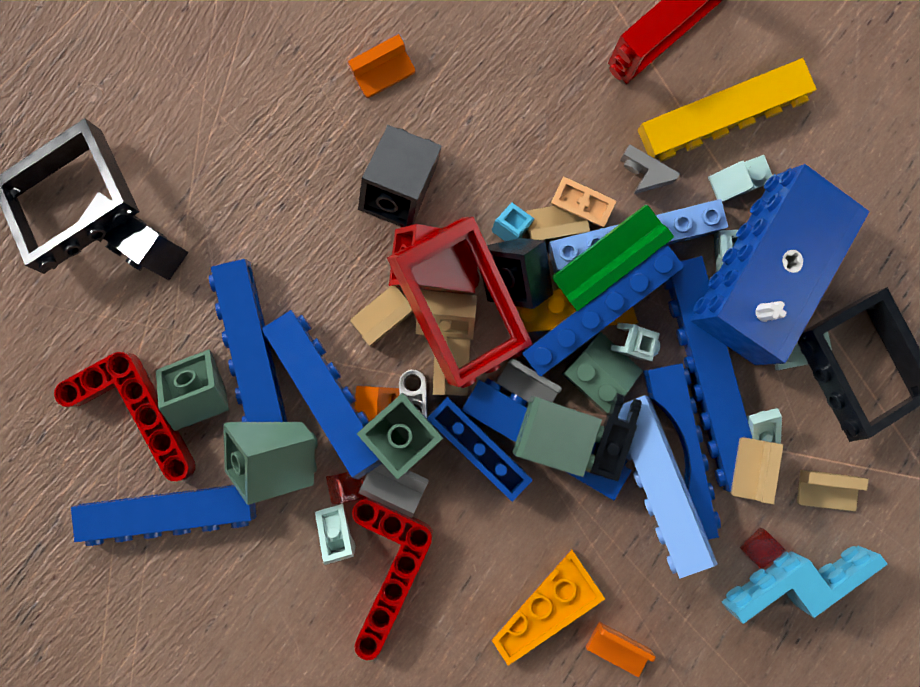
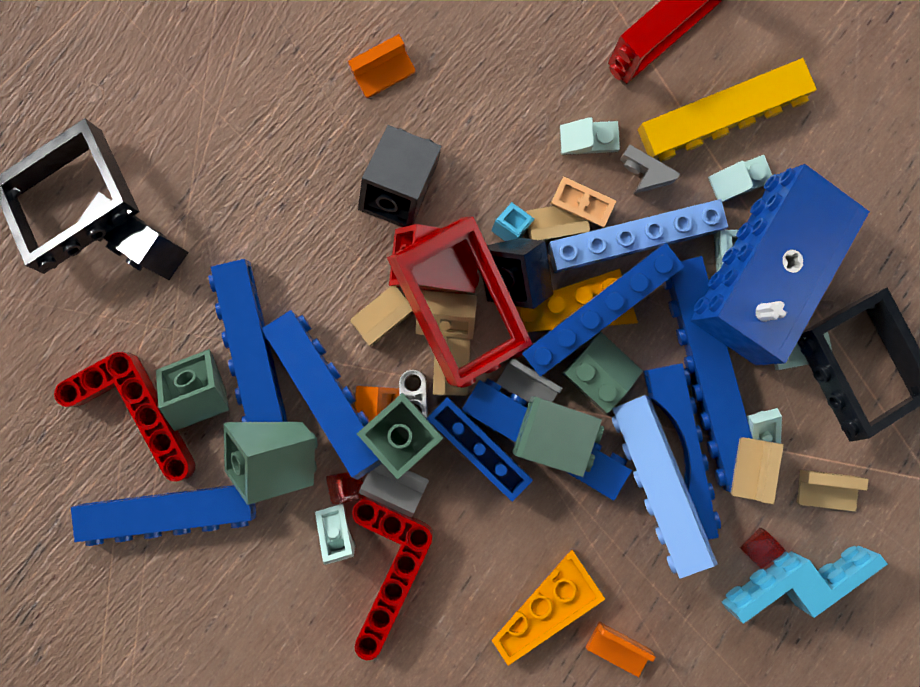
green panel [552,205,674,311] -> none
black hinge [589,393,642,481] -> none
light aqua window [611,323,660,361] -> none
none -> light aqua slope [560,117,620,155]

